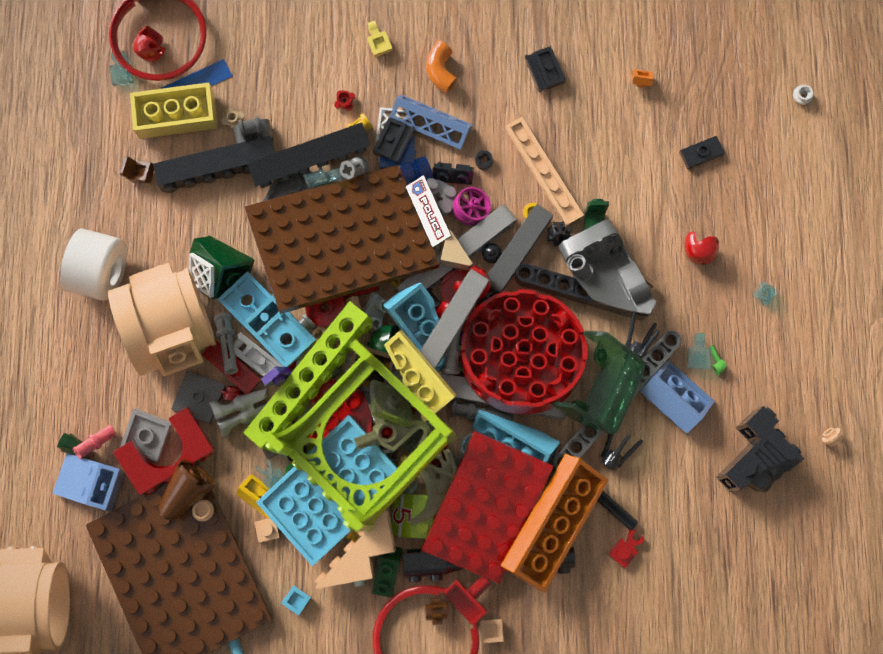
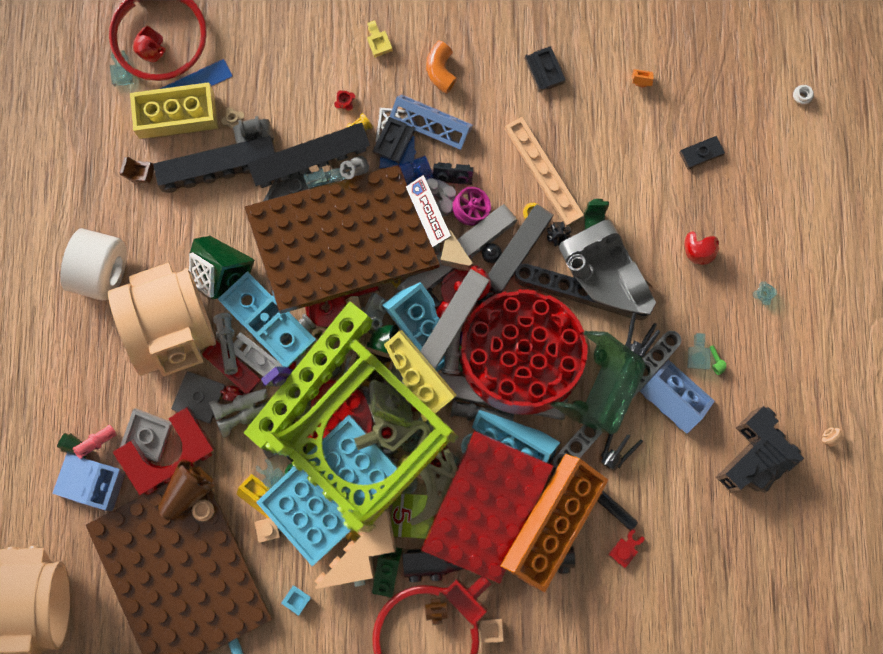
black bush [475,150,493,170] -> none

